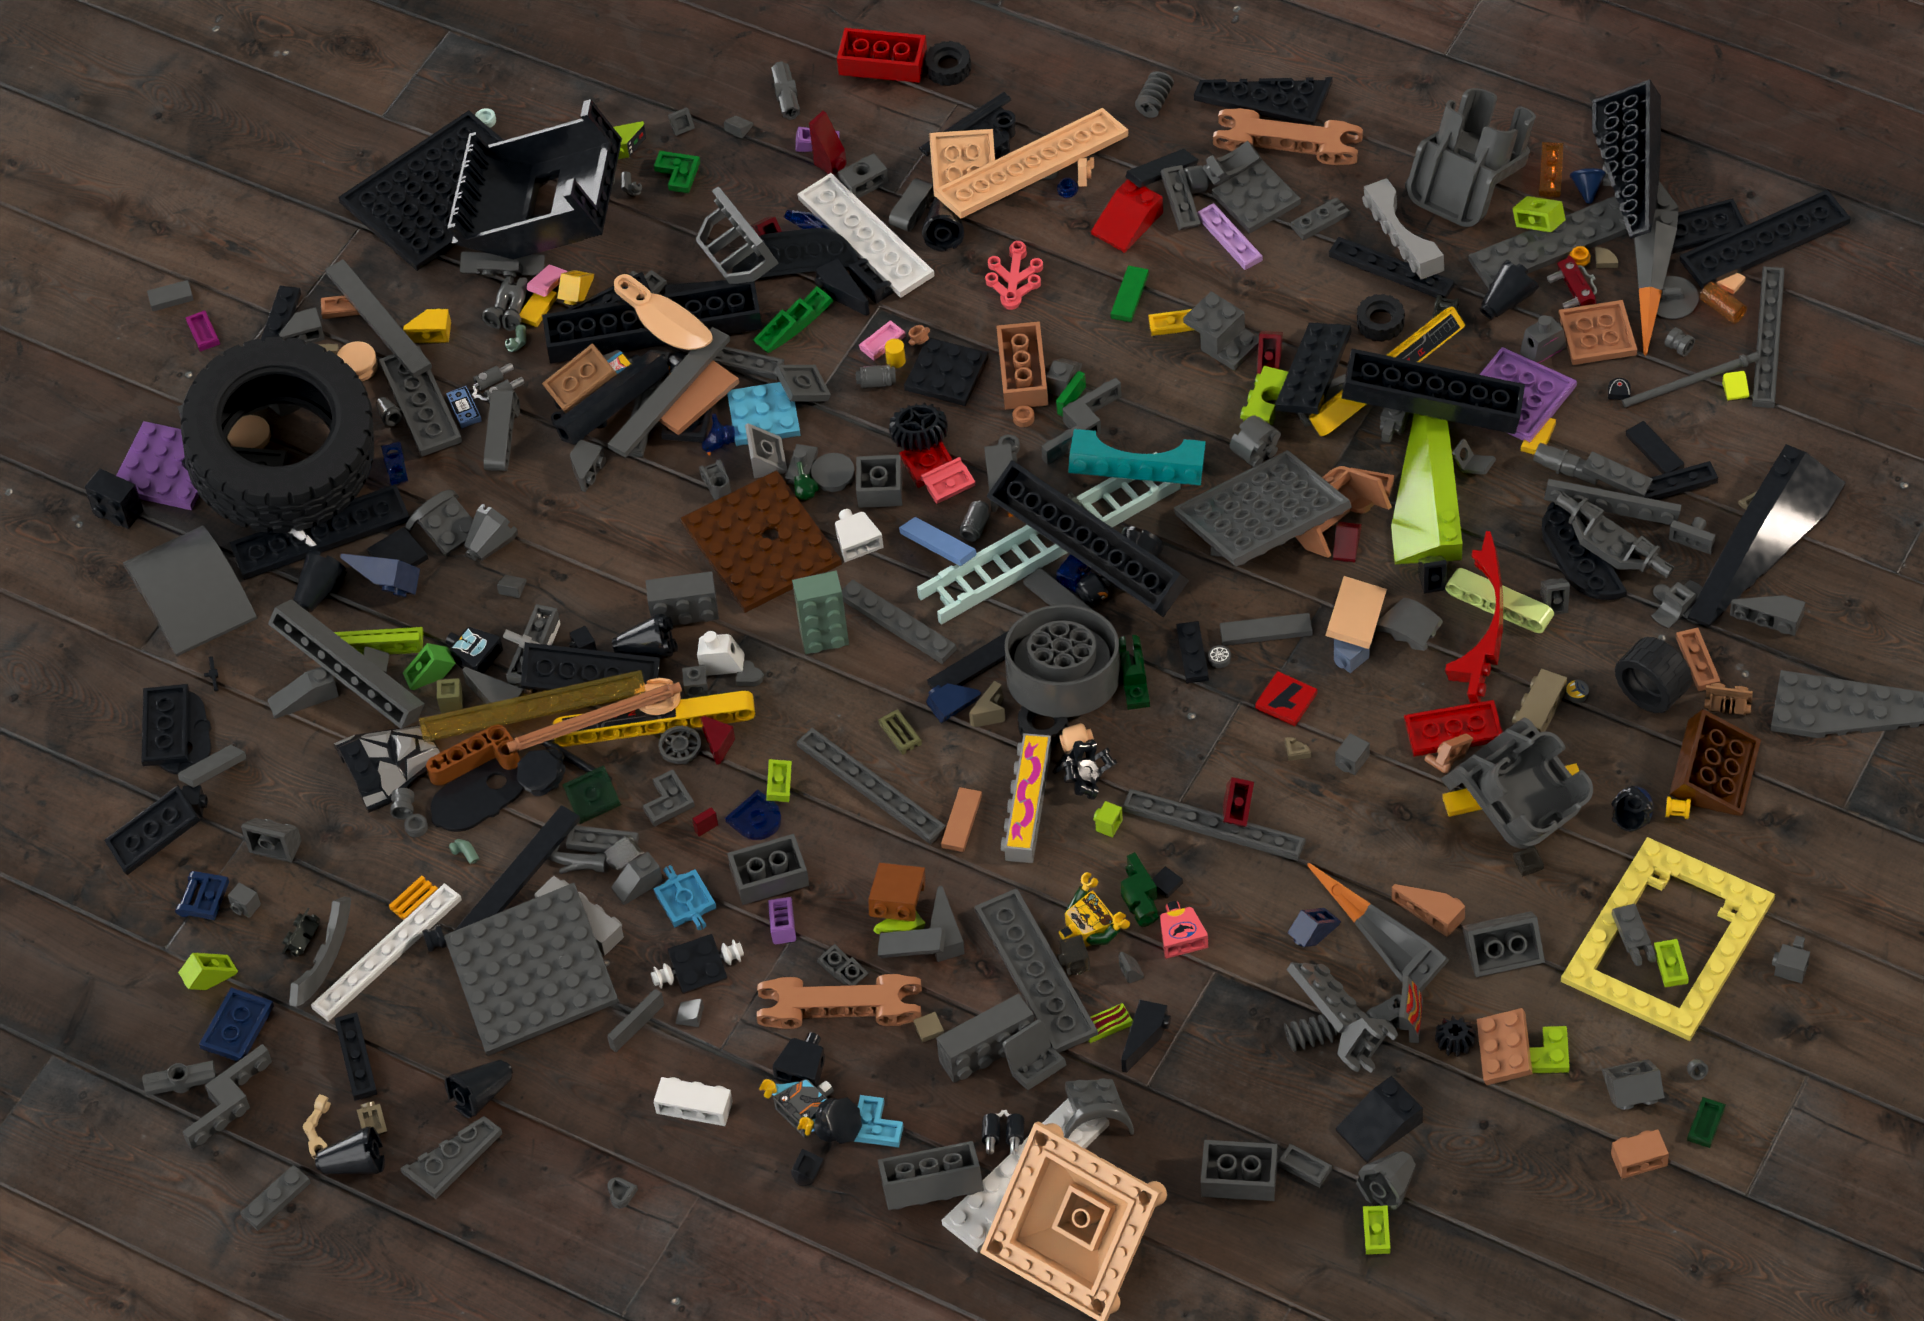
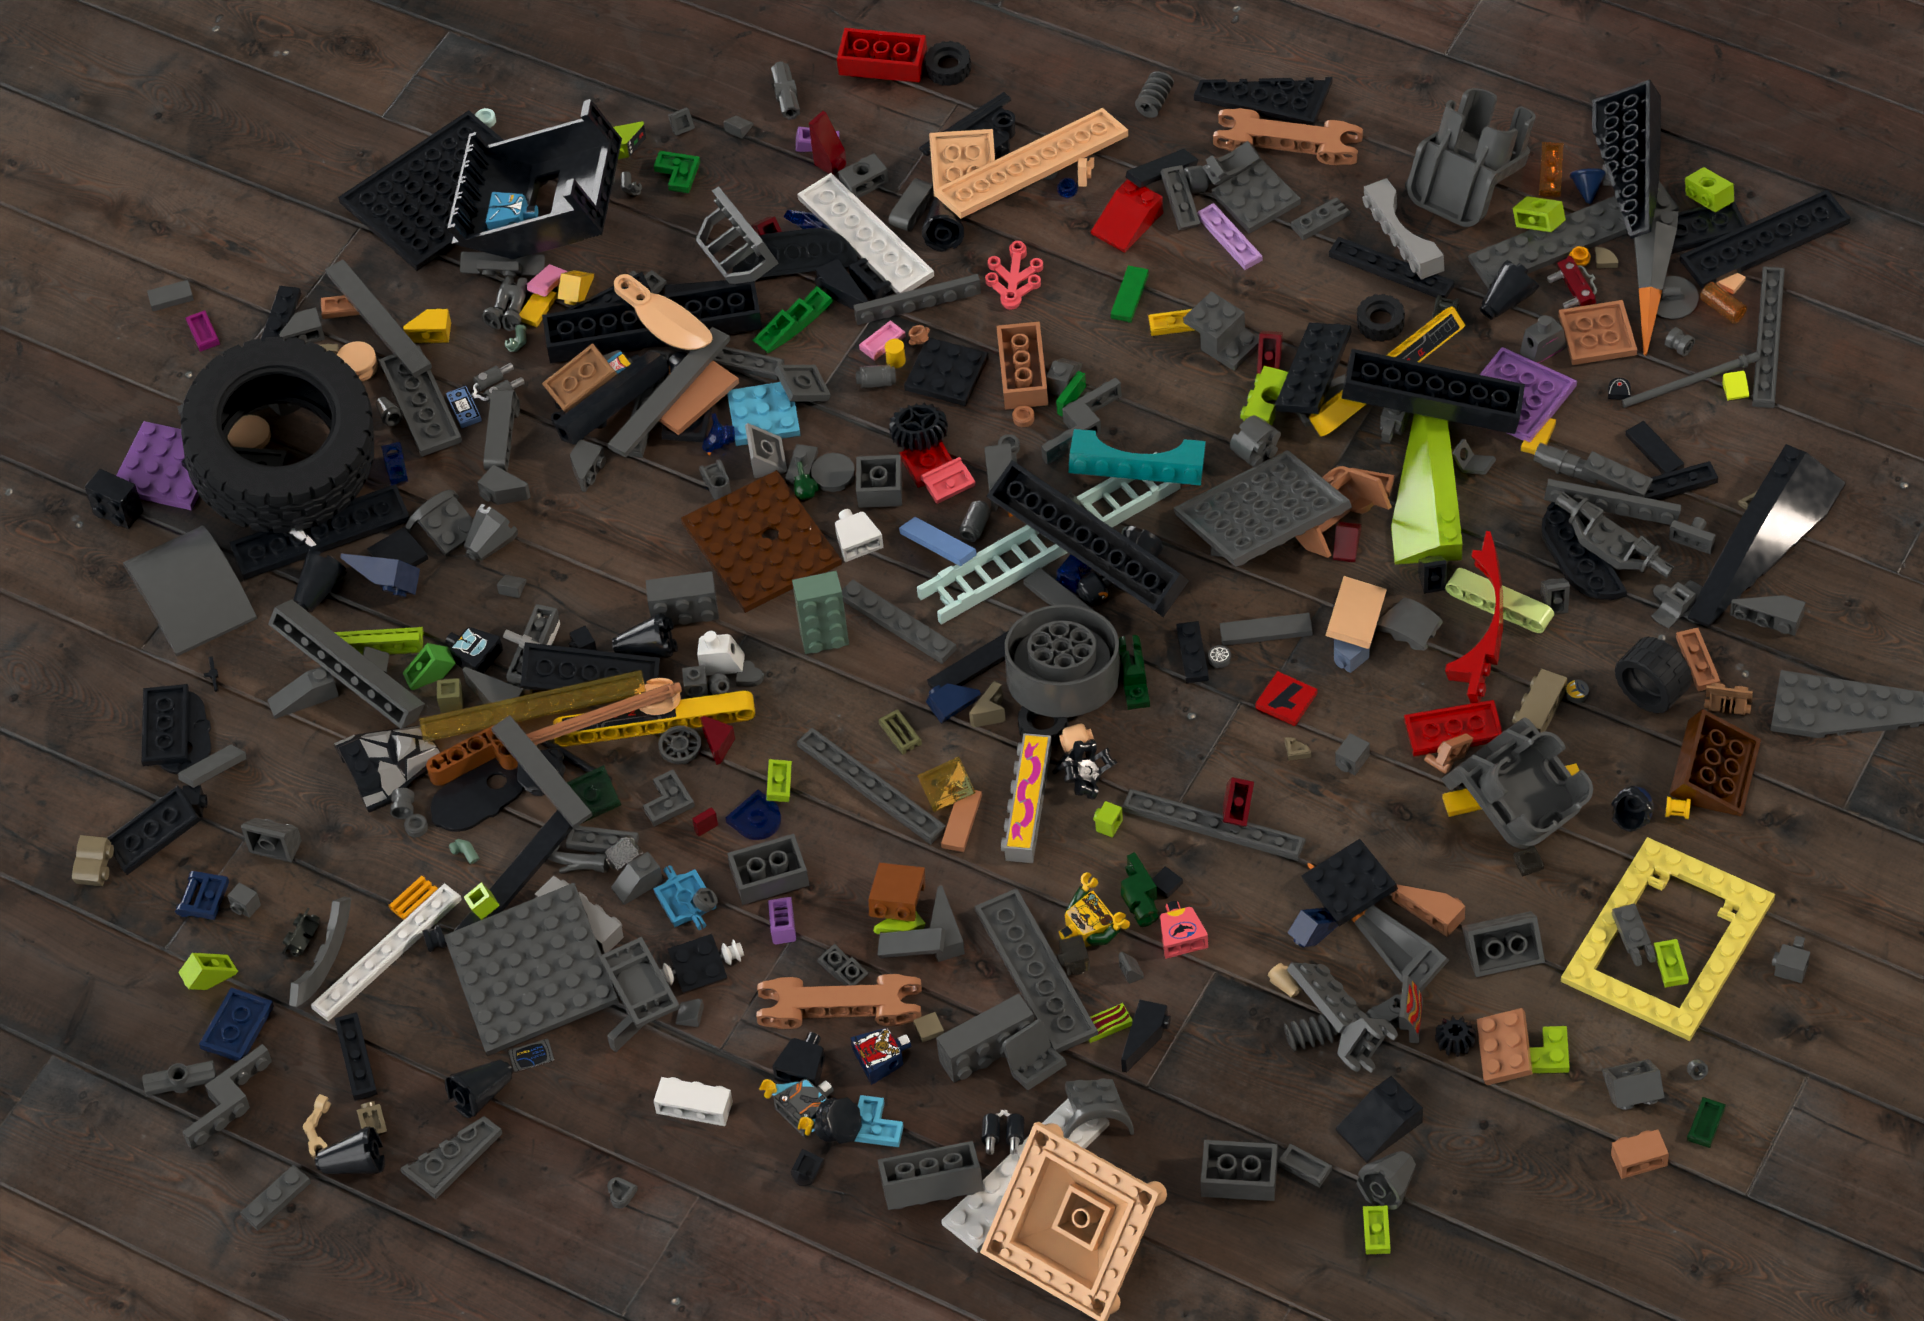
none -> dark tan brick [72,835,114,886]
none -> lime plate [464,882,500,920]
none -> dark grey slope [477,465,531,505]
none -> dark azure torso [486,192,538,230]
none -> dark grey tile [491,715,592,829]
none -> sticker [508,1039,554,1072]
none -> dark grey slope [599,937,680,1028]
none -> dark grey tile [693,888,718,912]
none -> dark grey cone [707,673,730,695]
none -> torso [851,1028,912,1085]
none -> dark grey plate [853,274,981,325]
none -> clear yellow tile [917,756,976,812]
none -> tan cone [1268,963,1302,998]
none -> black plate [1301,839,1398,927]
none -> lime brick [1685,167,1734,212]

